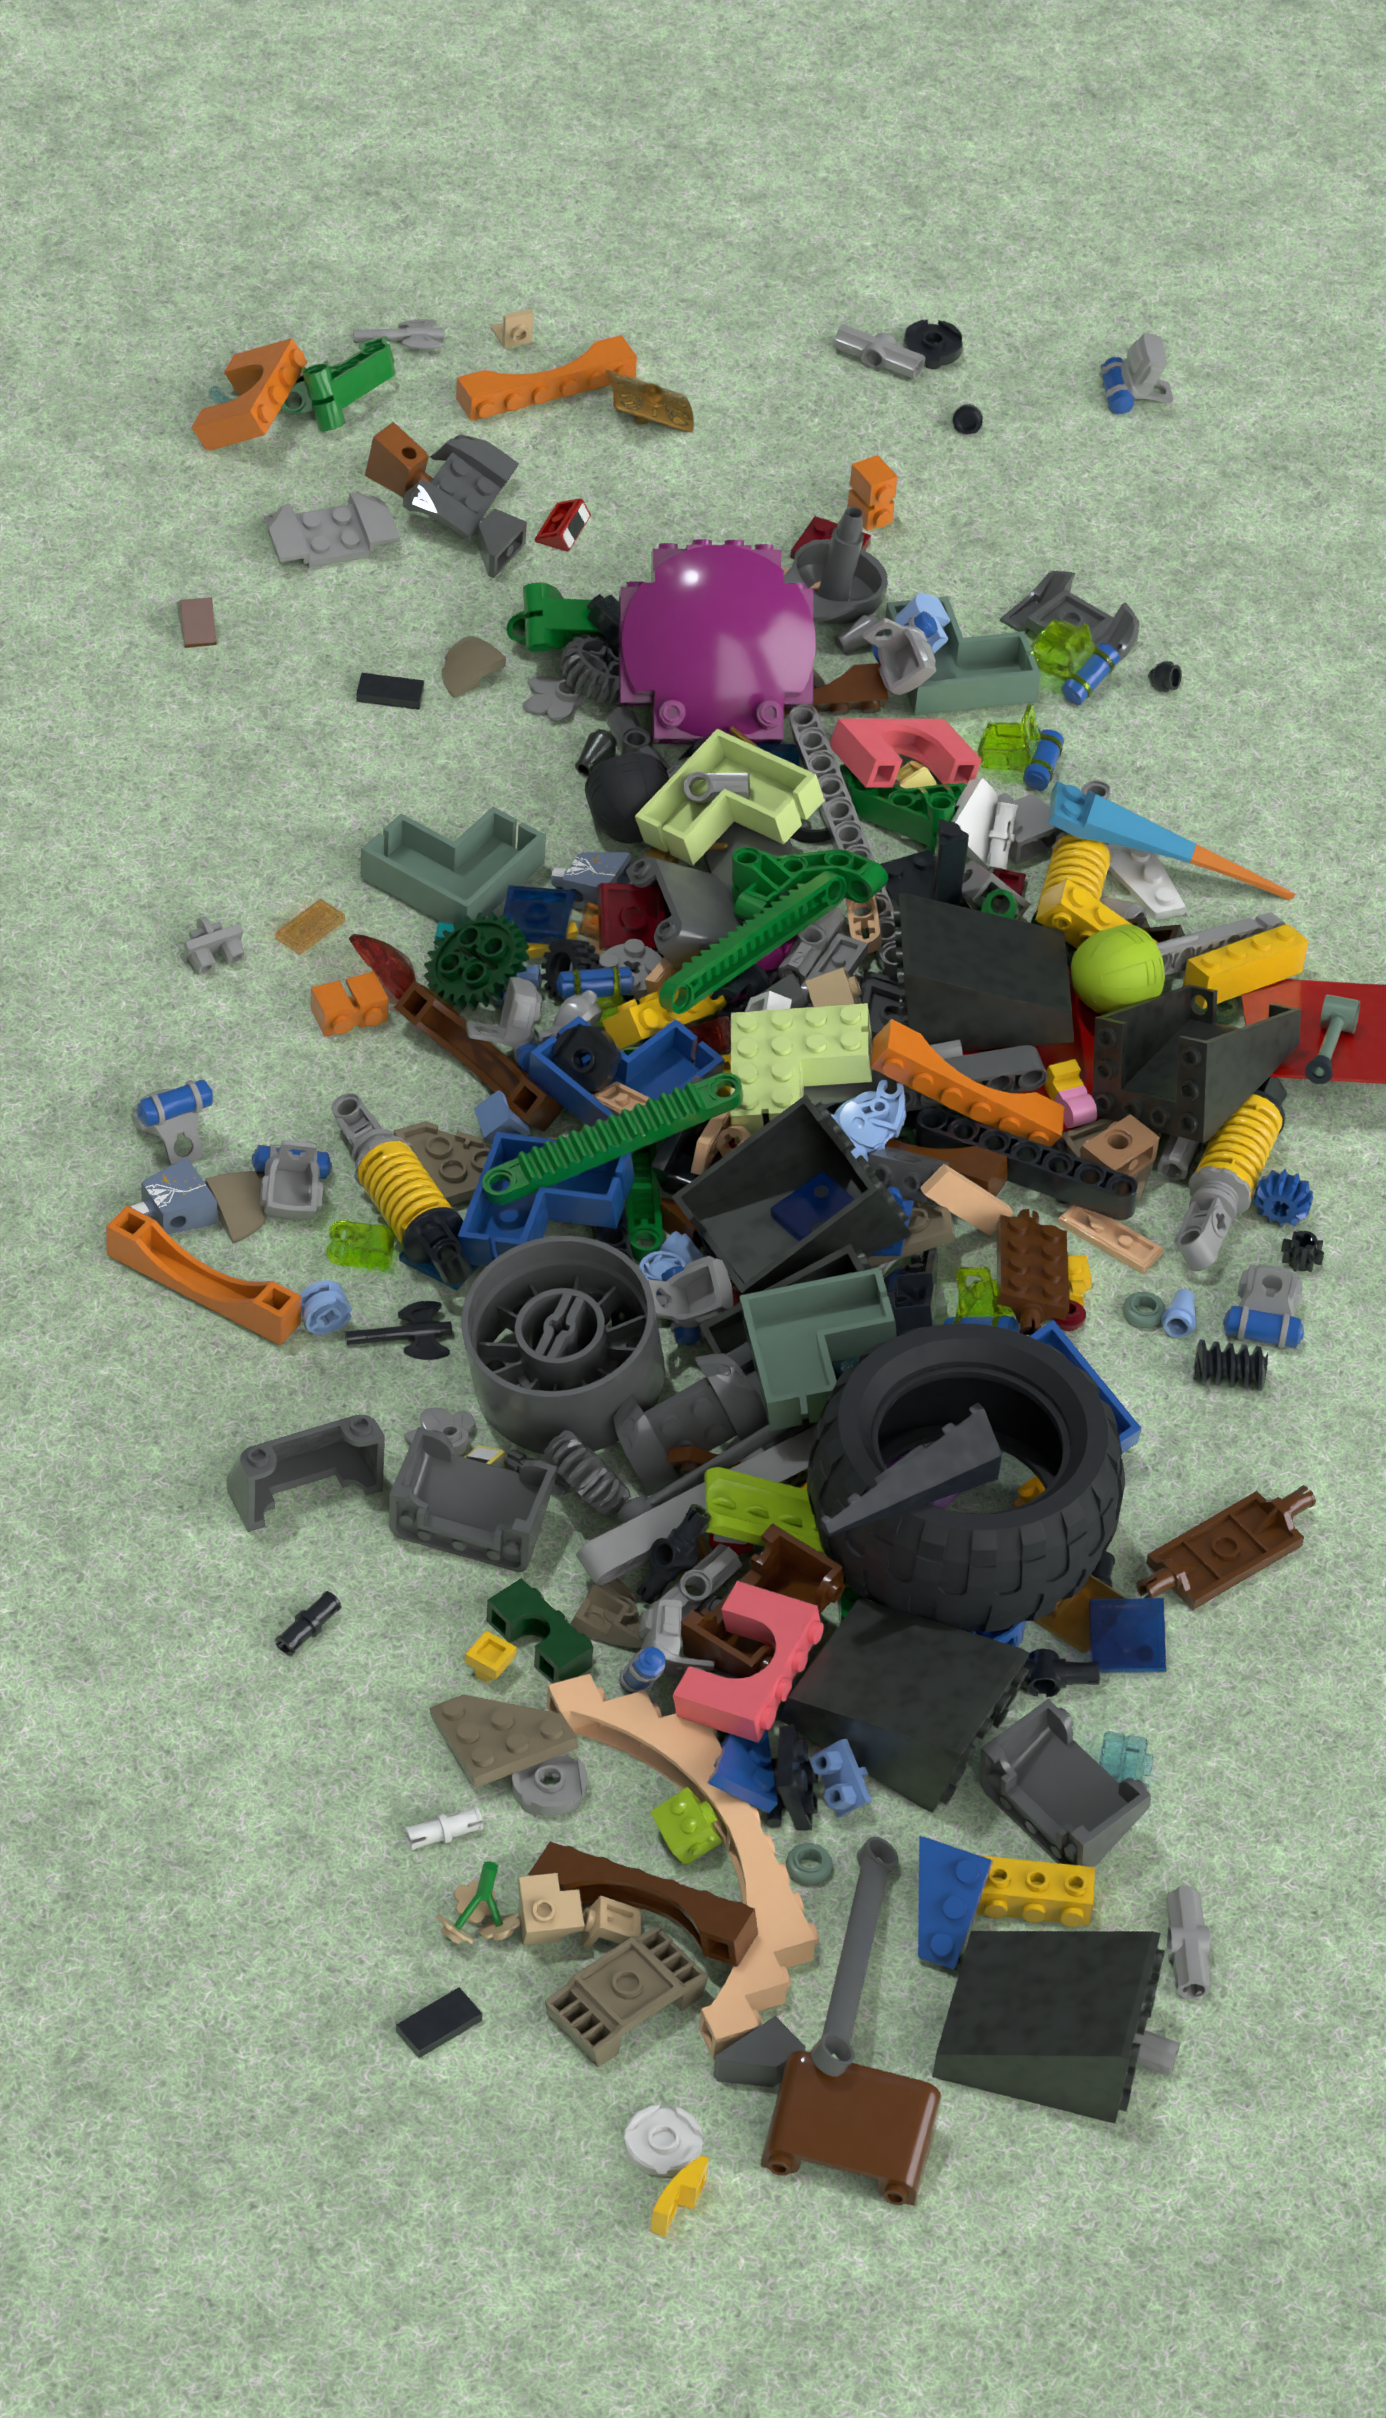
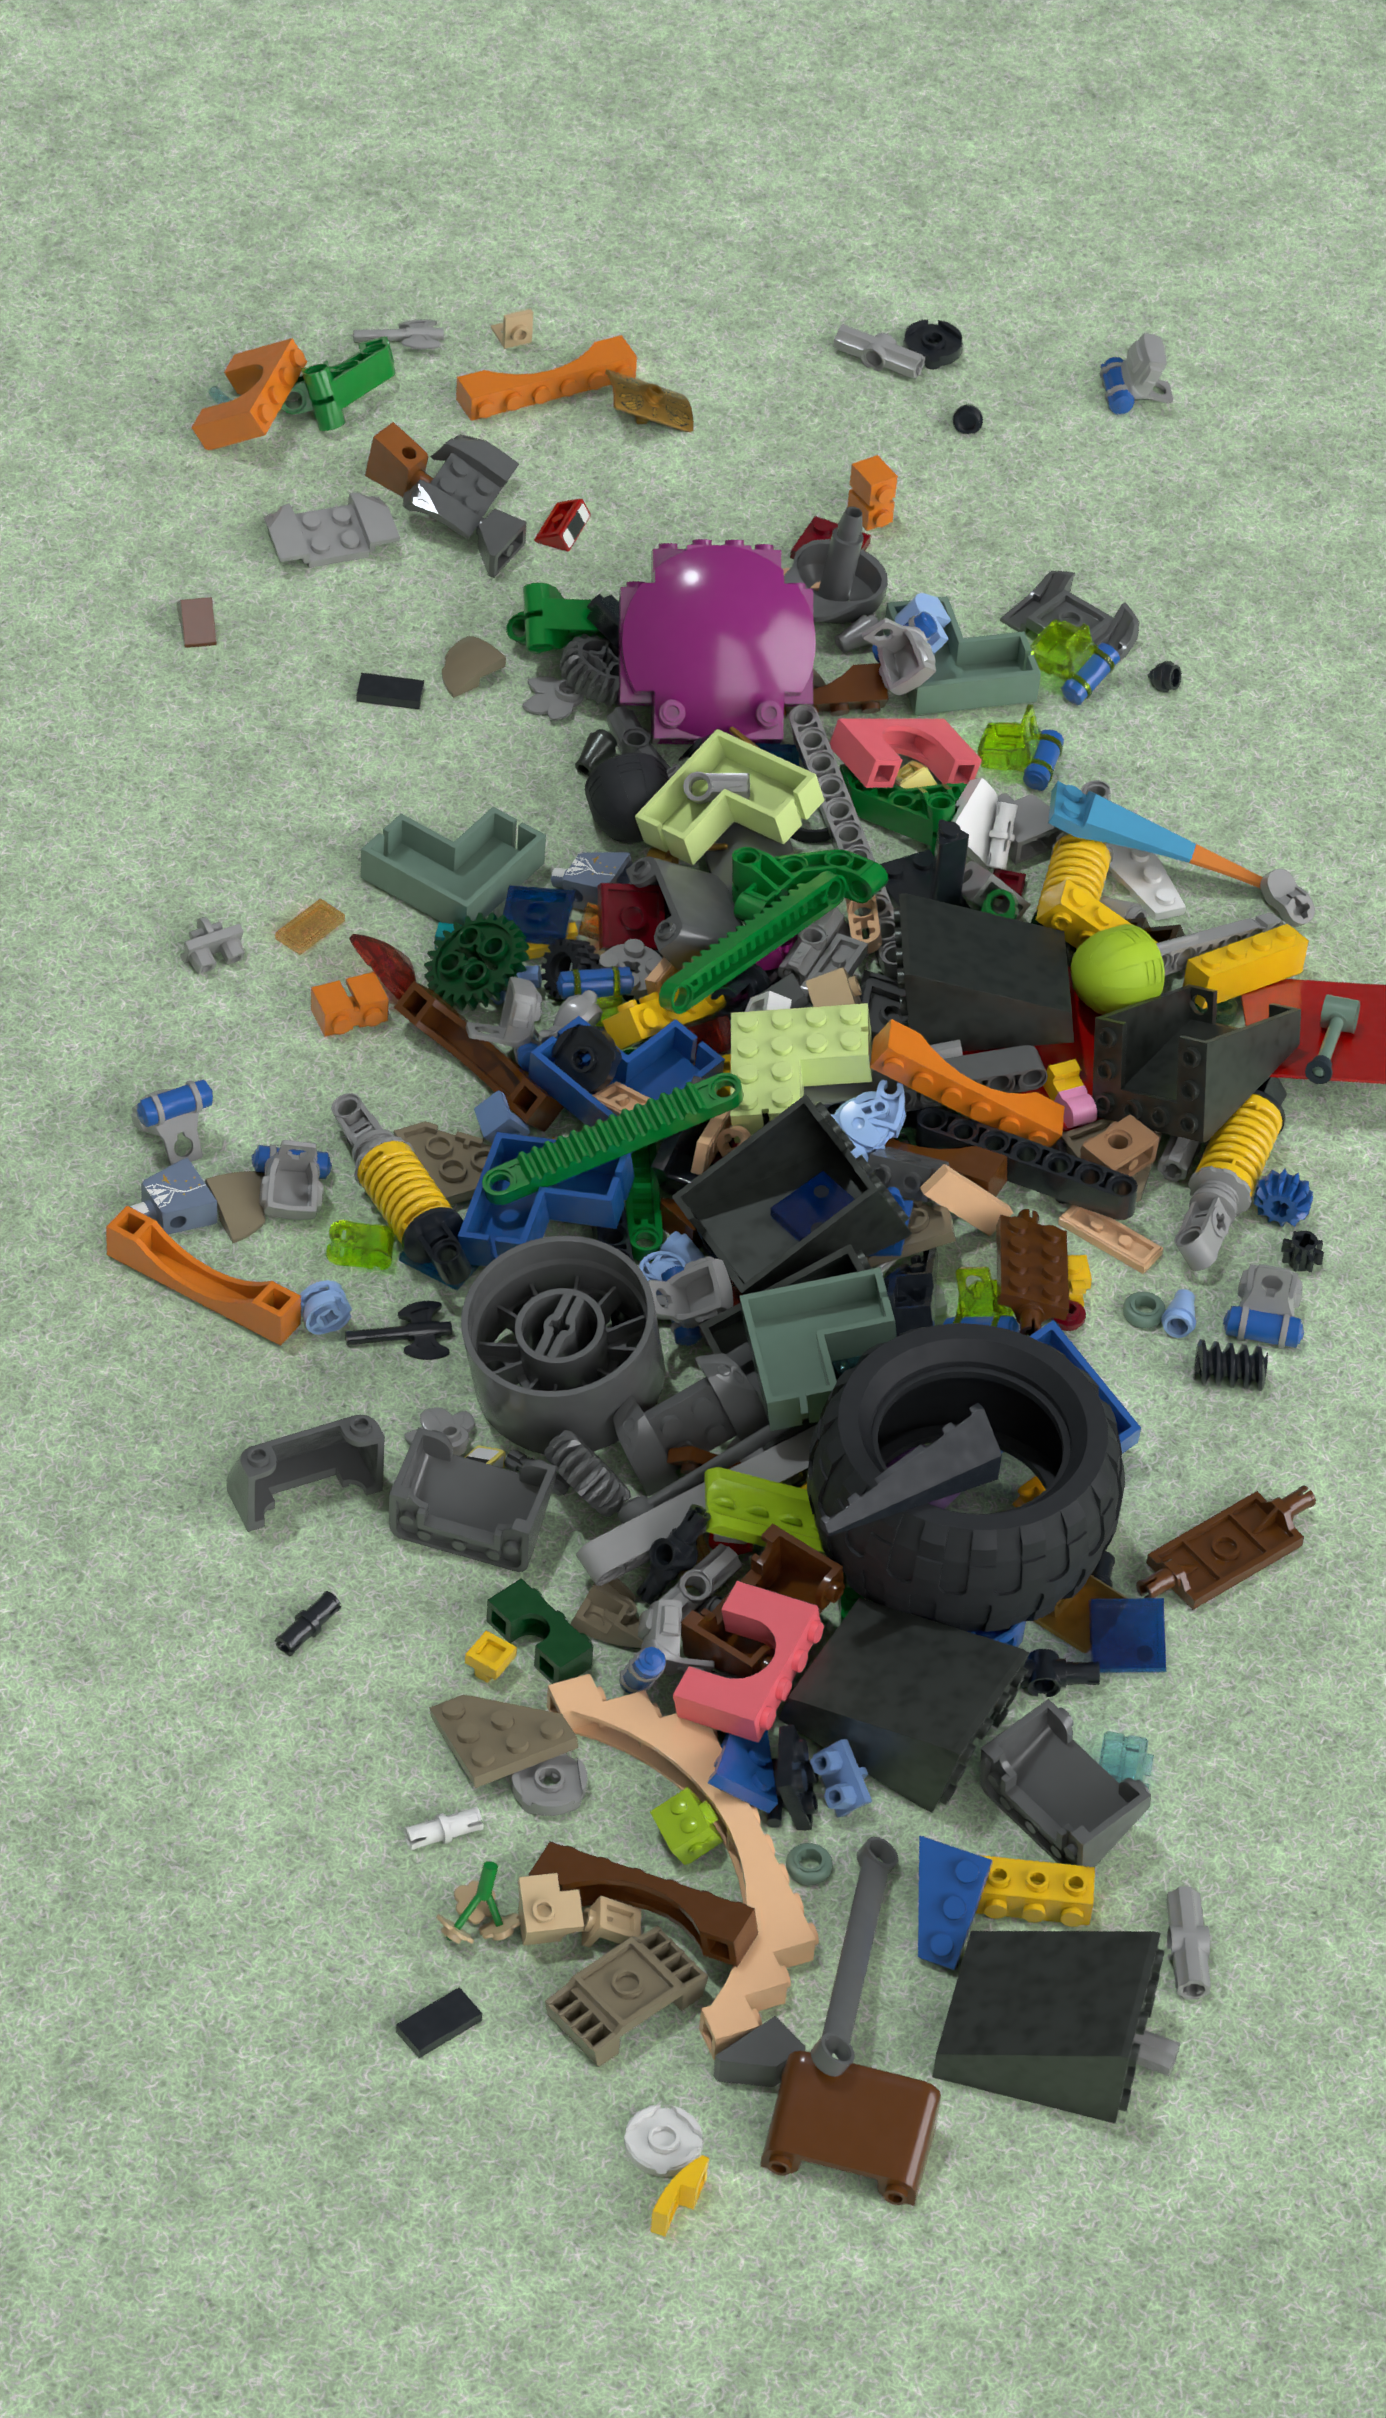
none -> light grey piece [1260,868,1315,927]

